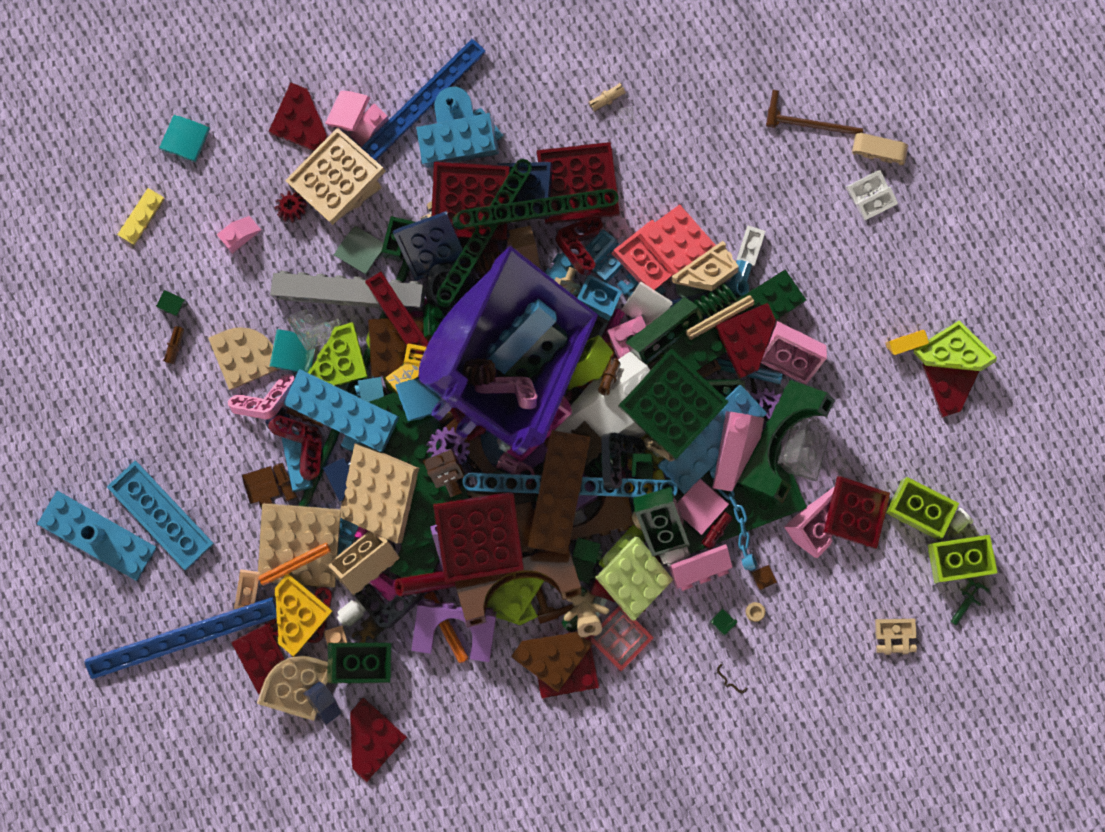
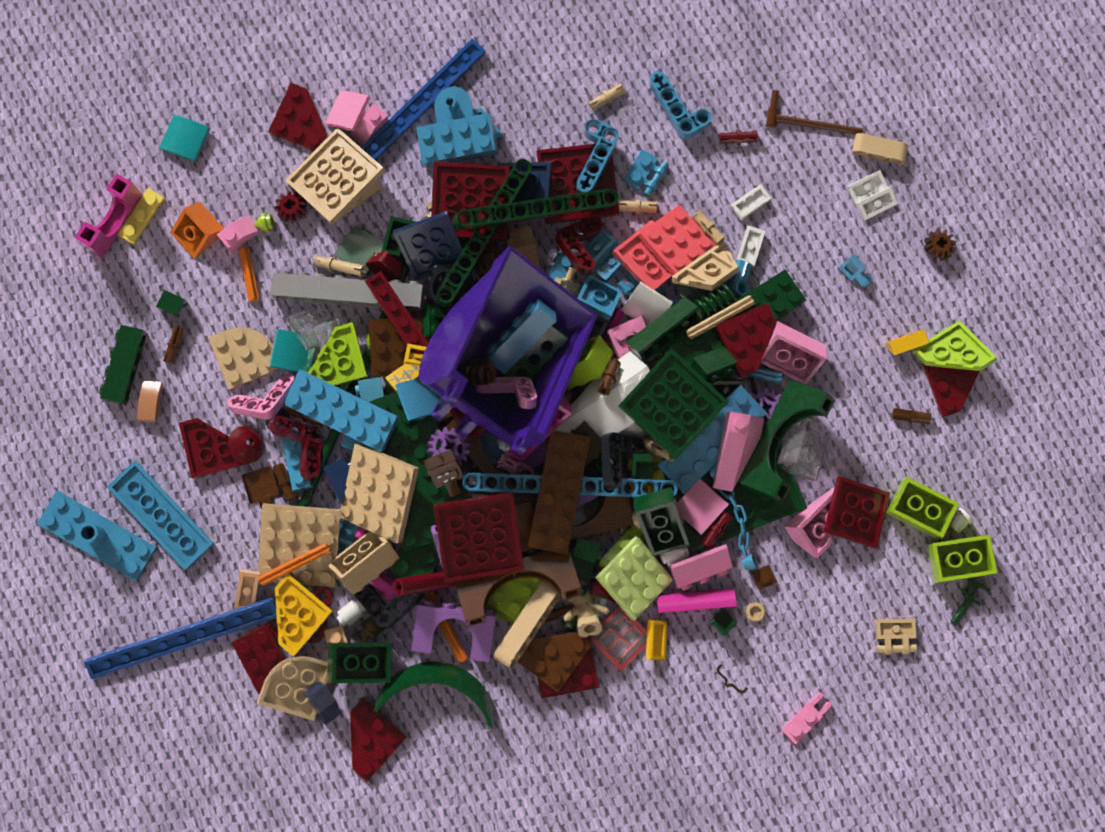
none -> dark pink arch [74,173,143,258]
none -> dark green brick [99,325,147,406]
none -> nougat slope [137,381,163,422]
none -> orange slope [170,202,224,259]
none -> dark red plate [179,418,248,479]
none -> dark red dish [228,426,265,464]
none -> orange axle [239,247,259,302]
none -> lime plate [254,213,275,232]
none -> tan pin [313,255,367,277]
none -> dark red piece [366,251,403,282]
none -> dark green windscreen [374,662,495,729]
none -> tan beam [494,581,561,669]
none -> dark azure beam [576,119,619,193]
none -> tan pin [619,199,657,214]
none -> dark azure plate [623,149,669,197]
none -> yellow tile [646,620,667,661]
none -> dark azure beam [649,71,711,139]
none -> dark pink brick [656,588,737,614]
none -> dark green brick [691,346,737,384]
none -> tan pin [692,210,726,245]
none -> dark red pin [719,130,758,145]
none -> white plate [730,184,772,221]
none -> bright pink hinge [781,692,832,744]
none -> dark azure plate [839,254,873,288]
none -> reddish brown axle [892,408,932,425]
none -> reddish brown gear [923,229,956,261]

